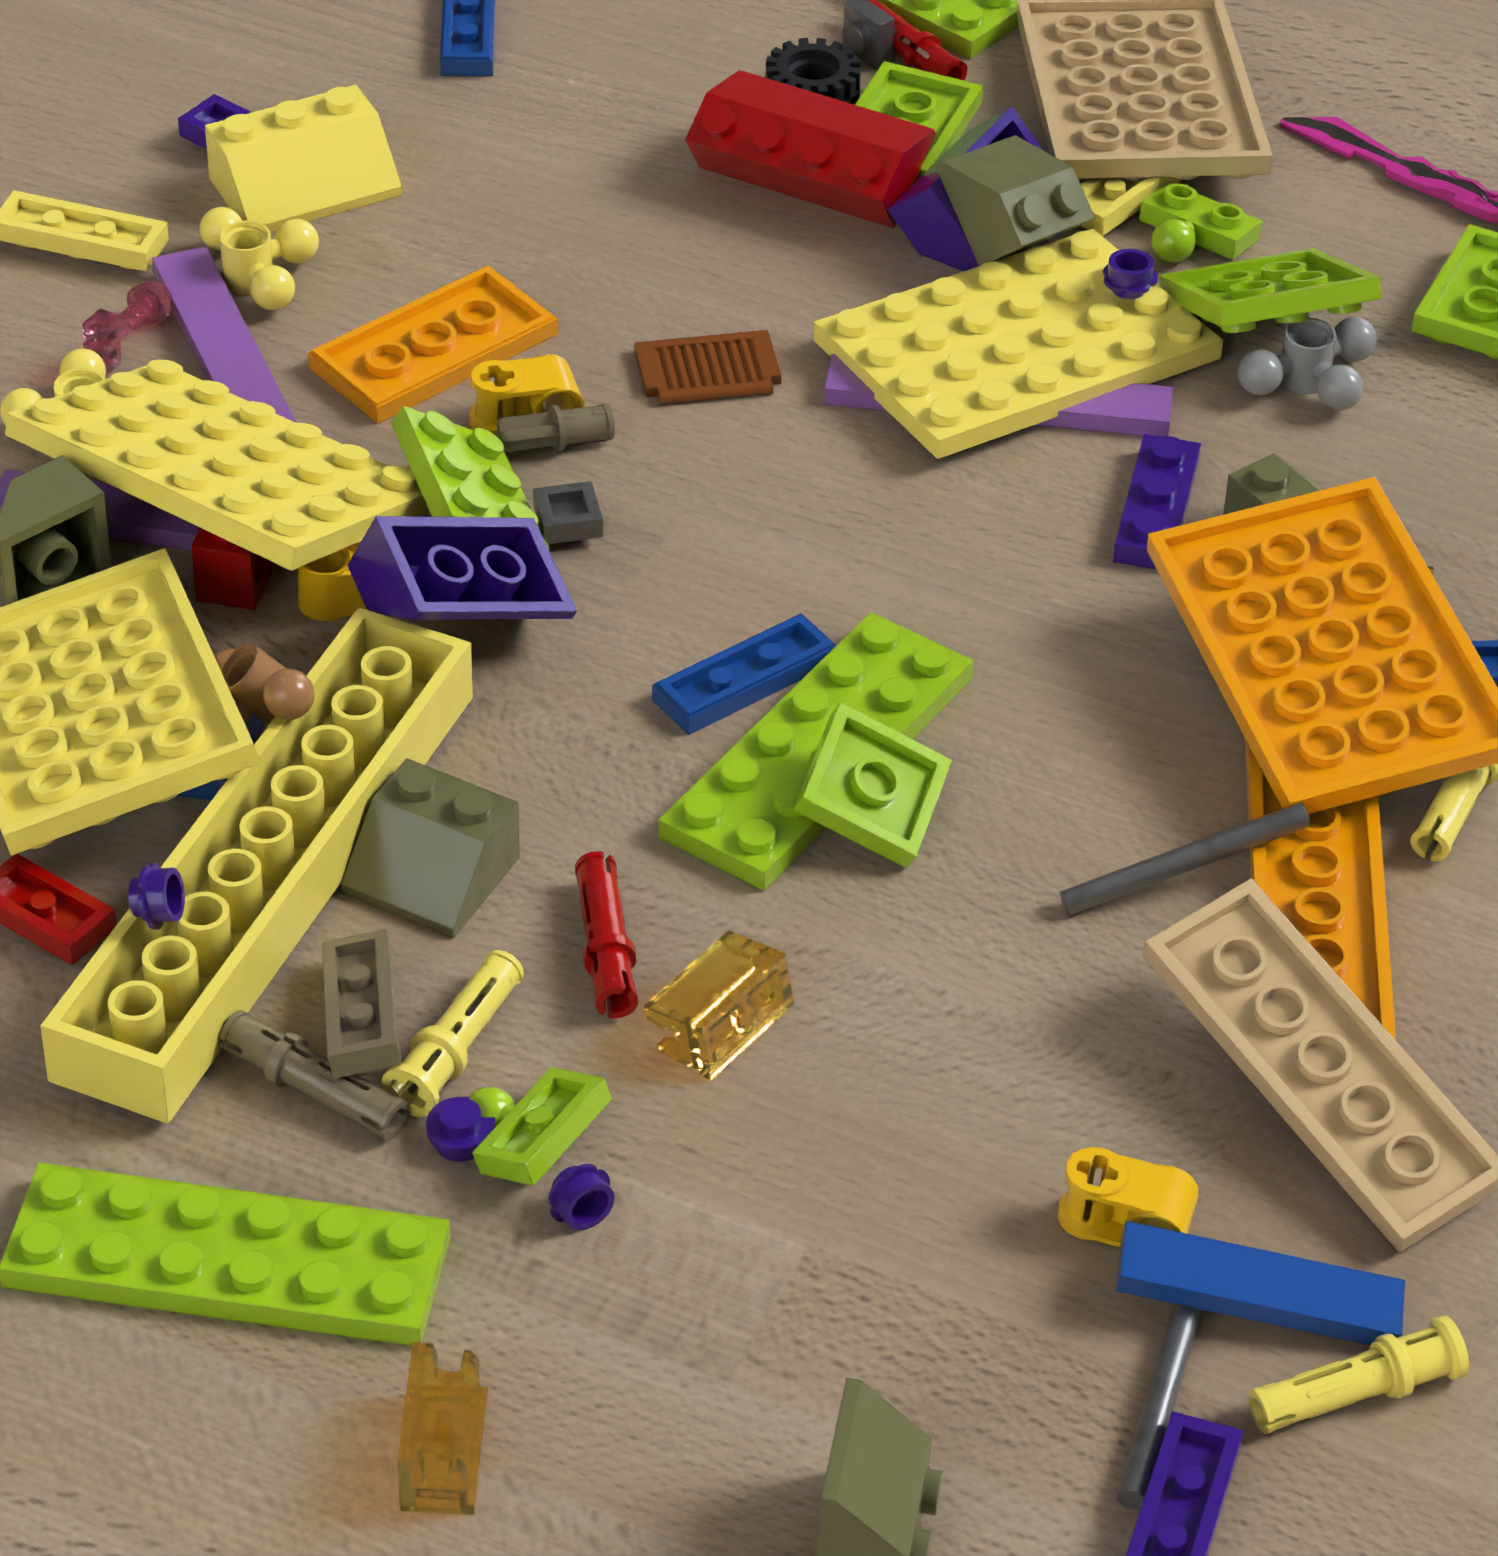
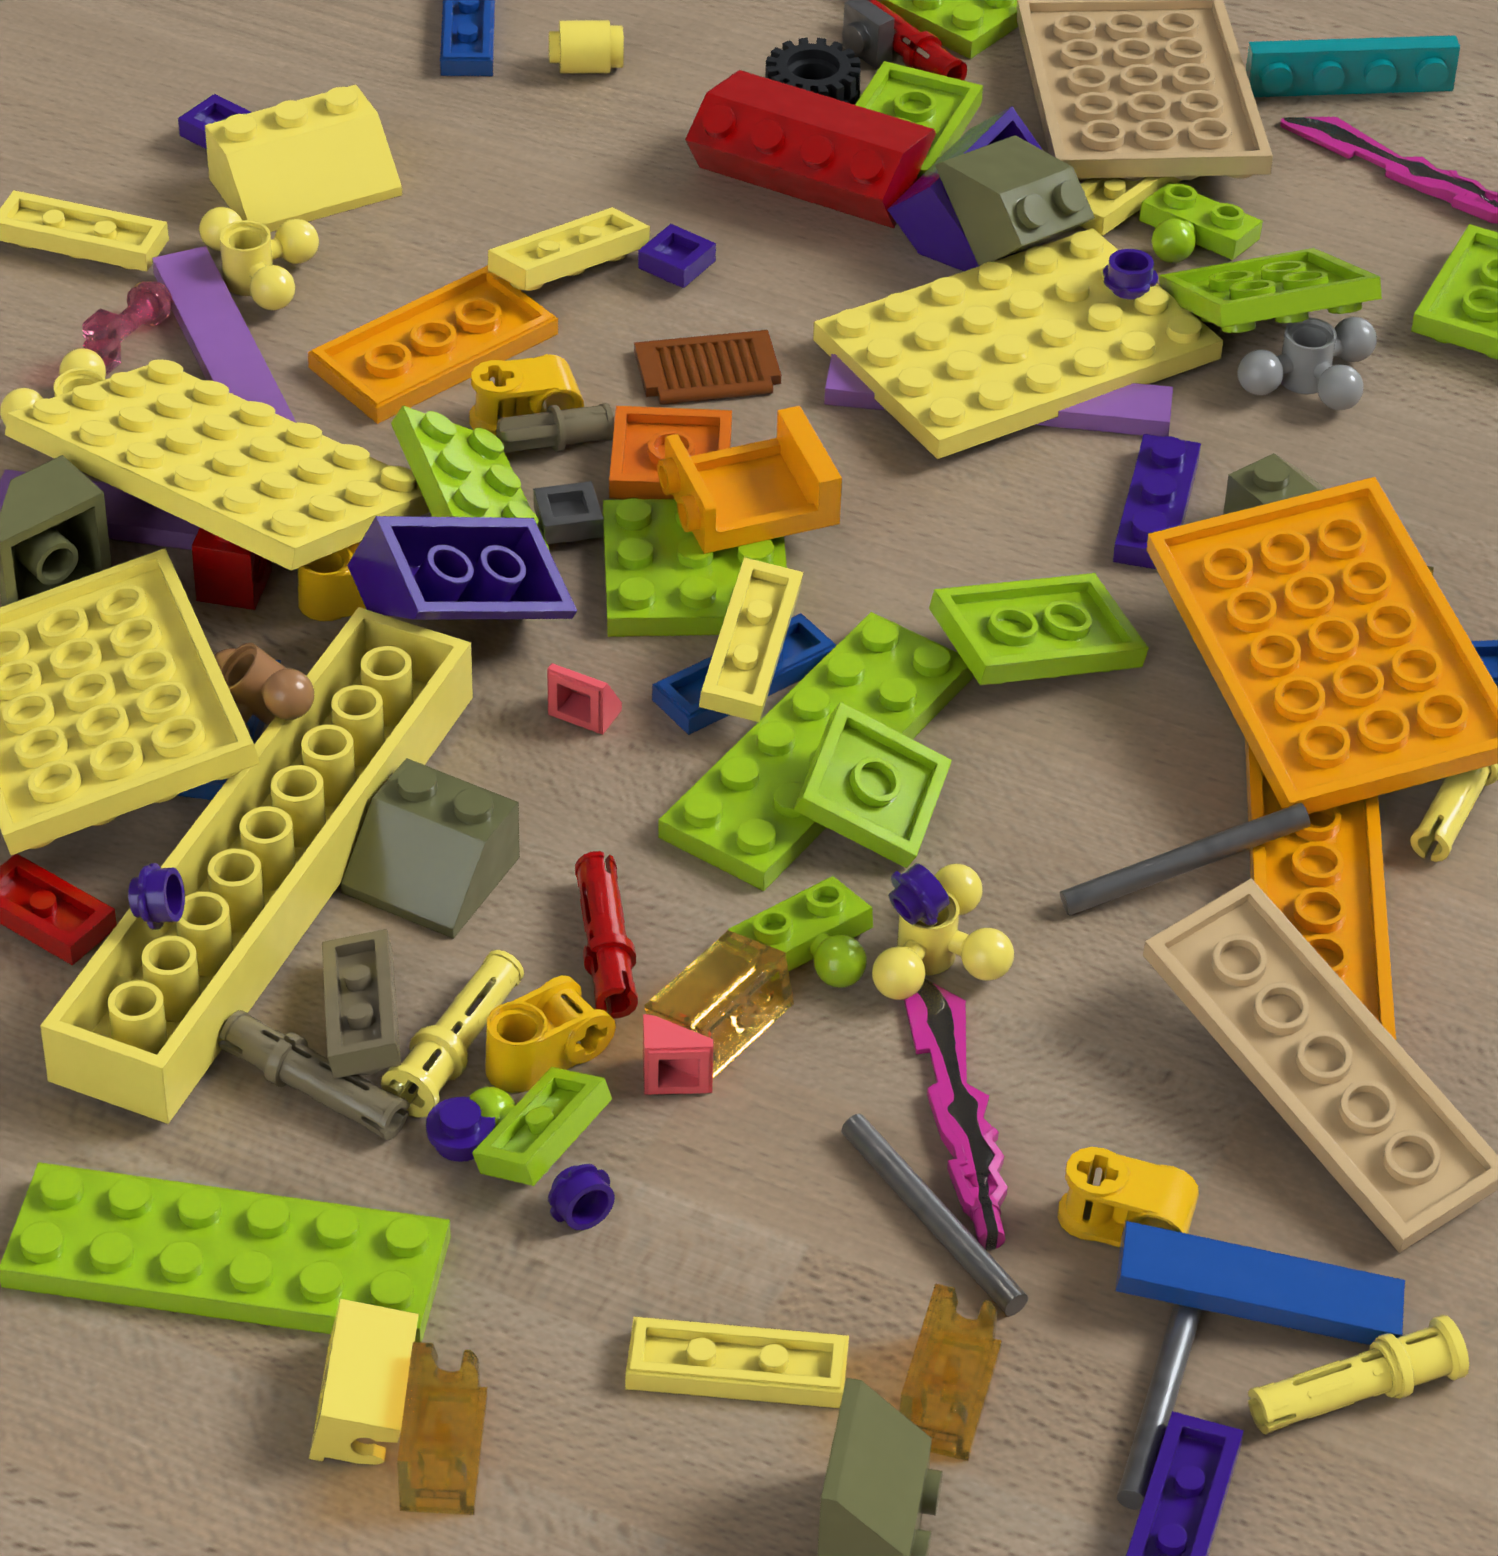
none -> light yellow hinge [309,1299,419,1465]
none -> yellow piece [485,975,616,1092]
none -> light yellow plate [488,207,650,291]
none -> coral slope [547,663,622,735]
none -> light yellow brick [548,20,624,74]
none -> lime plate [603,498,787,637]
none -> orange plate [609,406,732,499]
none -> light yellow tile [625,1317,849,1408]
none -> dark purple plate [638,224,716,288]
none -> coral slope [643,1014,713,1095]
none -> light orange panel [657,405,842,554]
none -> light yellow plate [699,557,803,722]
none -> lime plate [727,876,873,988]
none -> flat silver bar [841,1114,1028,1316]
none -> light yellow piece [872,864,1014,1000]
none -> dark purple plate [888,863,950,926]
none -> clear yellow hinge [900,1283,1002,1461]
none -> dark pink sword [904,979,1008,1250]
none -> lime plate [929,573,1149,685]
none -> teal plate [1246,35,1460,97]

